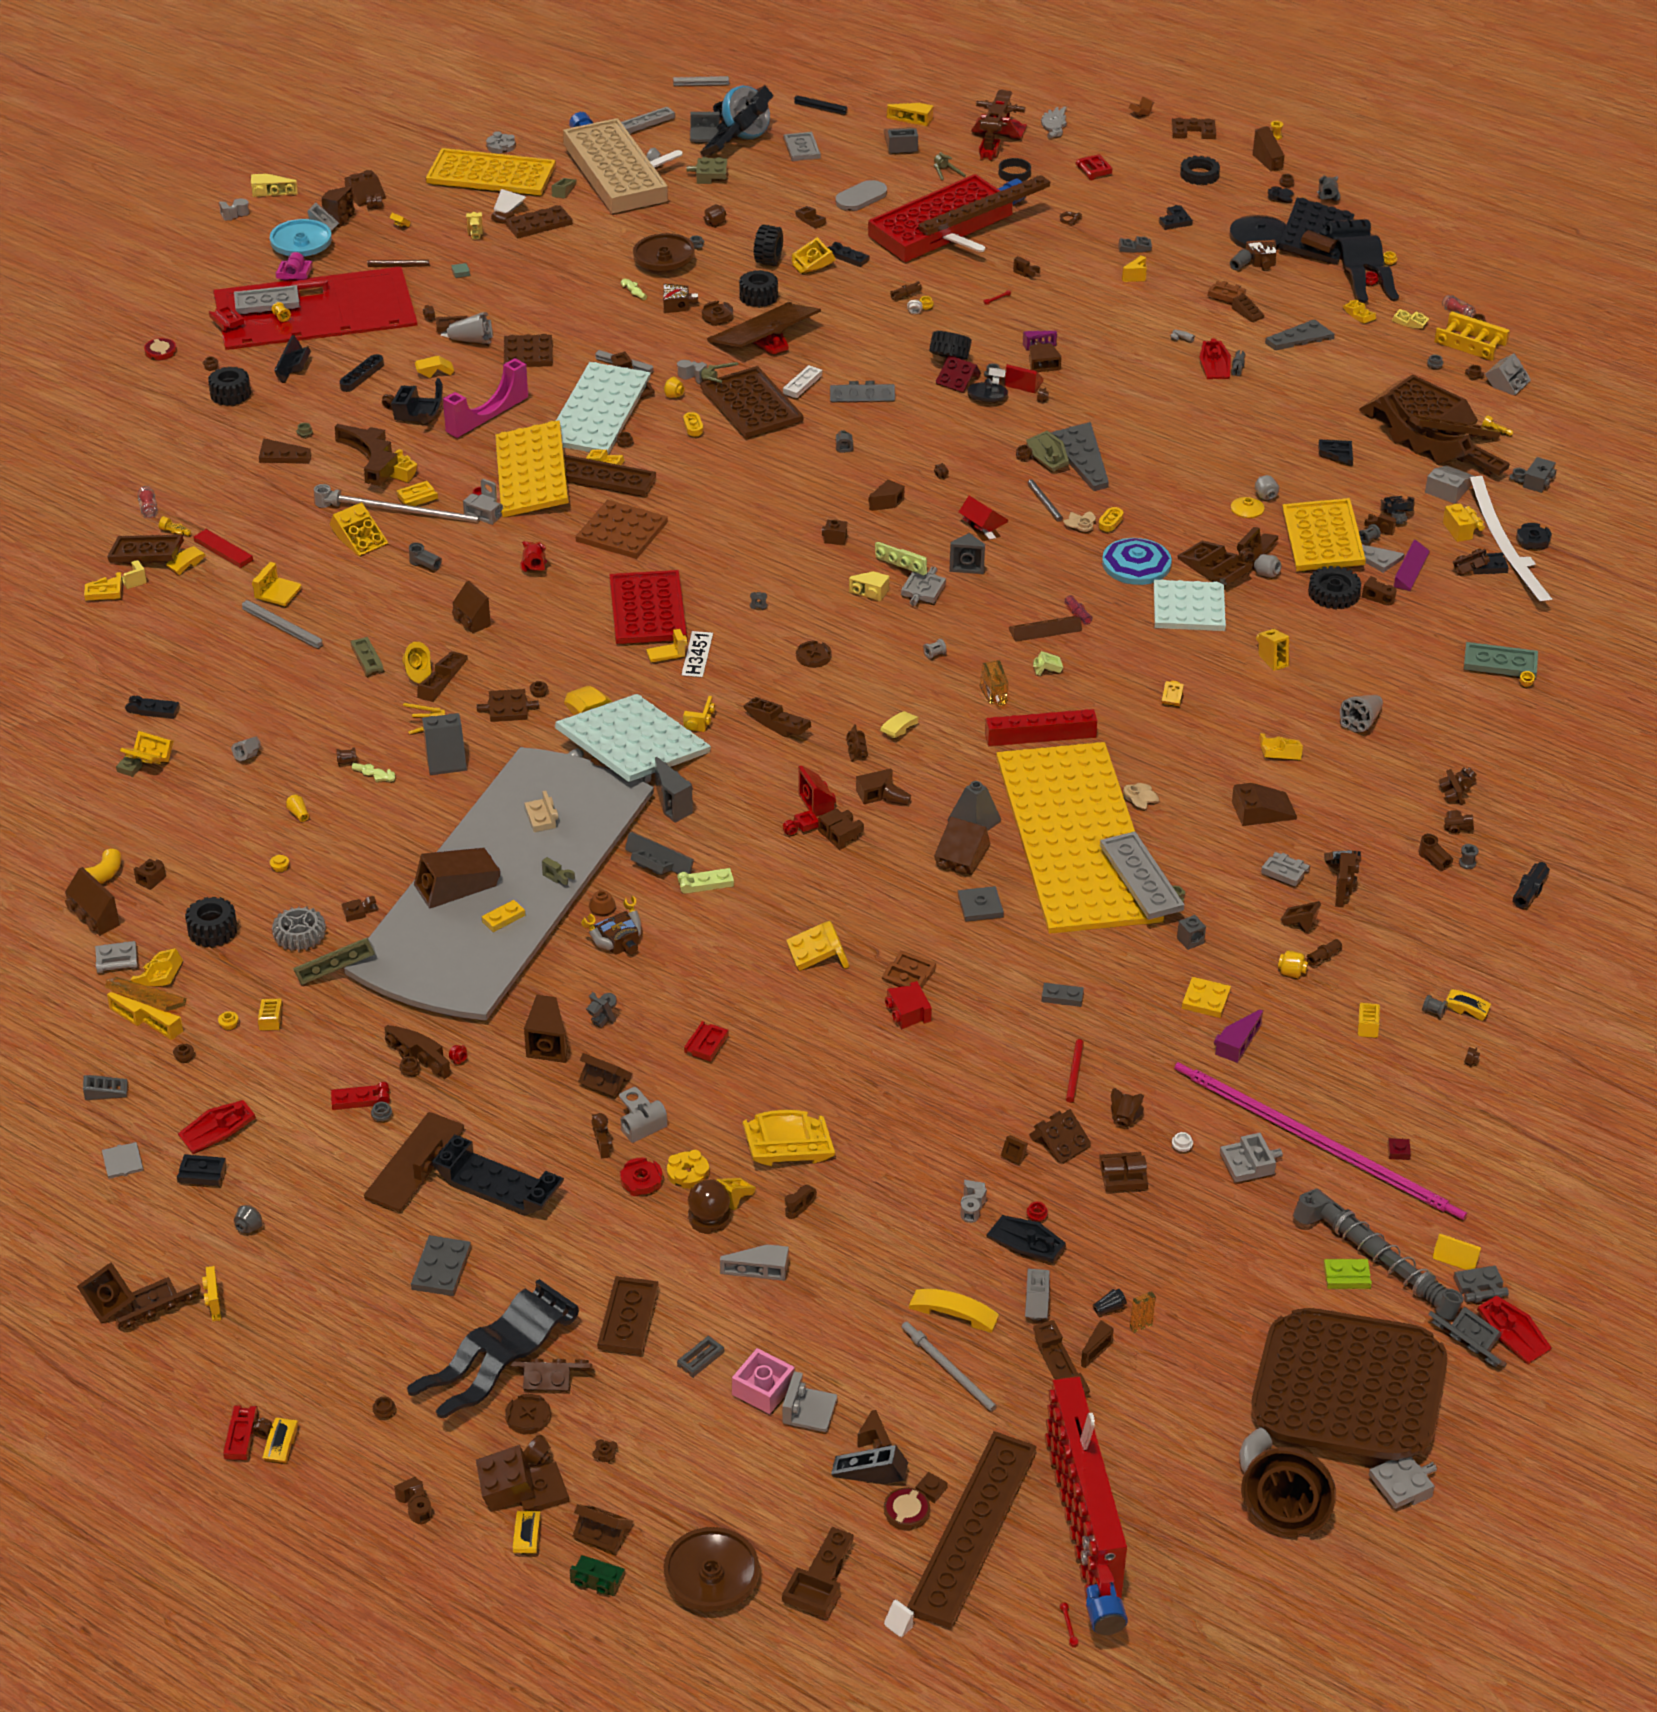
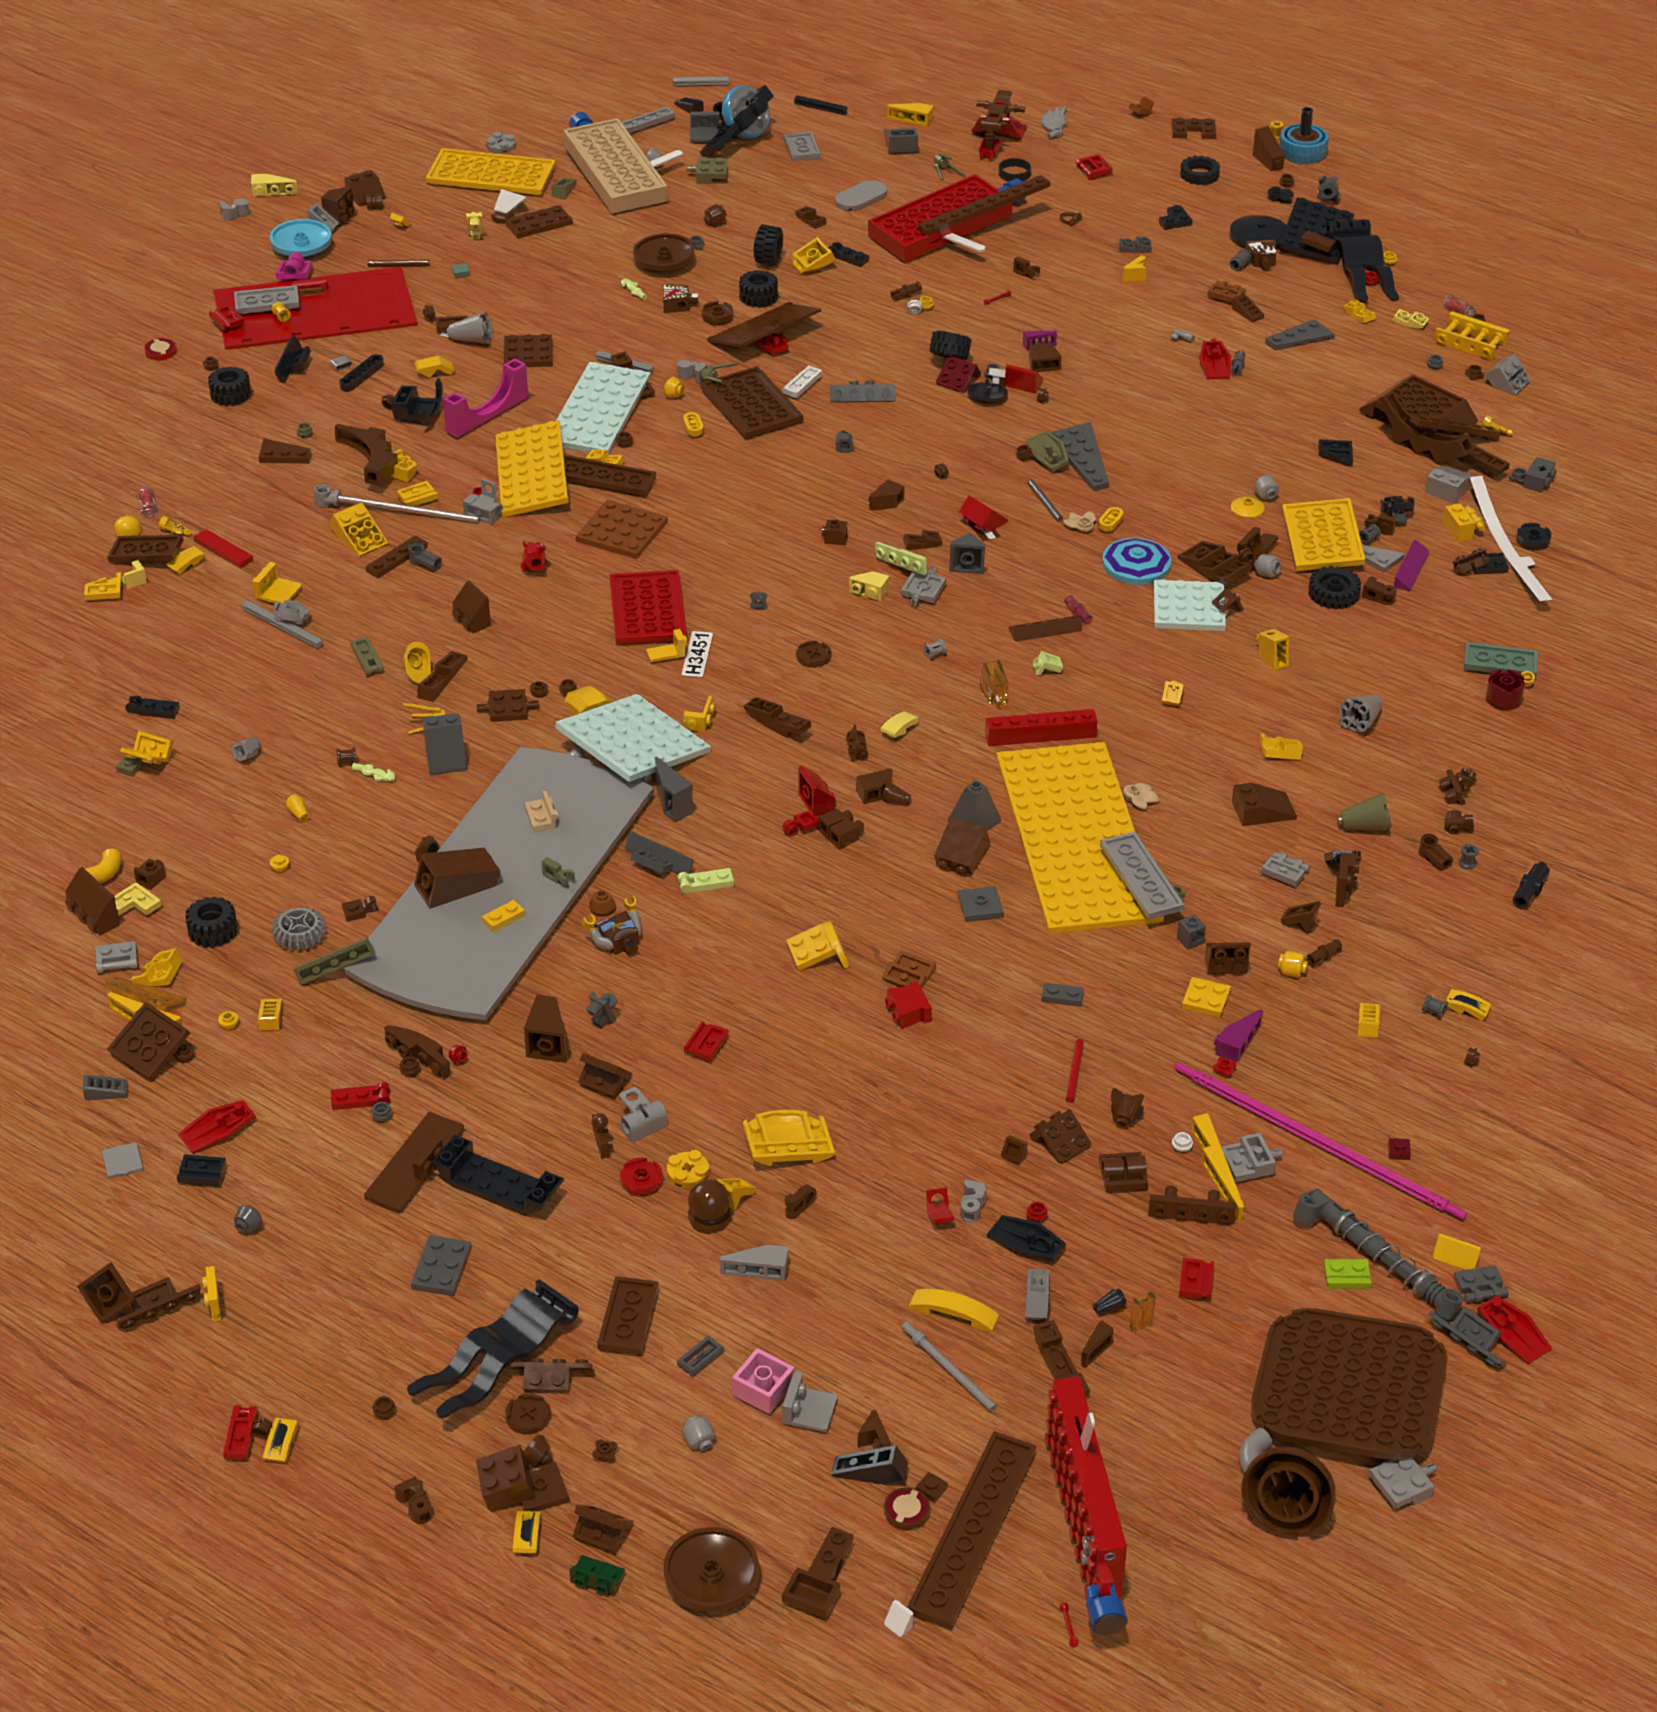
none -> reddish brown plate [107,1002,190,1081]
none -> yellow hair [114,516,141,537]
none -> light yellow plate [114,882,162,916]
none -> light grey plate [273,600,310,624]
none -> flat silver piece [330,355,352,371]
none -> reddish brown plate [365,535,428,579]
none -> reddish brown rock [415,835,440,863]
none -> reddish brown plate [559,679,577,695]
none -> black slope [674,97,704,113]
none -> light grey head [682,1415,716,1451]
none -> reddish brown slope [903,530,942,549]
none -> red bracket [926,1187,954,1224]
none -> reddish brown plate [1148,1186,1236,1225]
none -> red plate [1179,1258,1214,1300]
none -> yellow slope [1191,1113,1244,1222]
none -> reddish brown slope [1205,942,1251,974]
none -> reddish brown bracket [1212,588,1244,612]
none -> red plate [1213,1057,1237,1077]
none -> dark azure wheel [1279,107,1329,164]
none -> olive cone [1337,793,1391,831]
none -> dark red brick [1486,669,1525,711]

